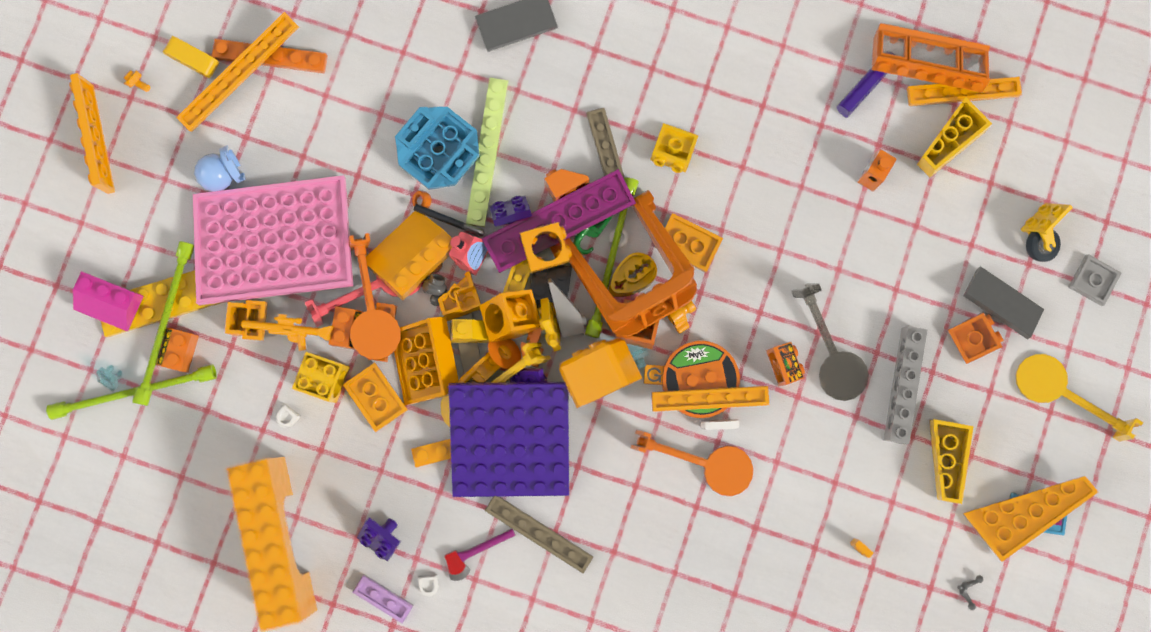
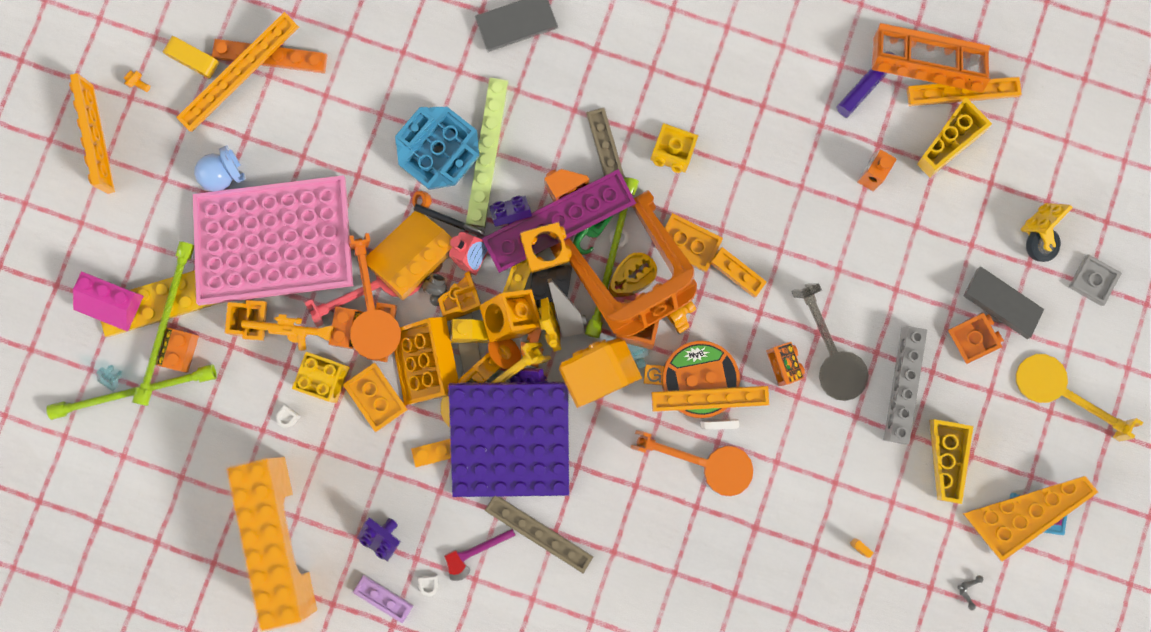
none -> light orange plate [710,247,767,297]

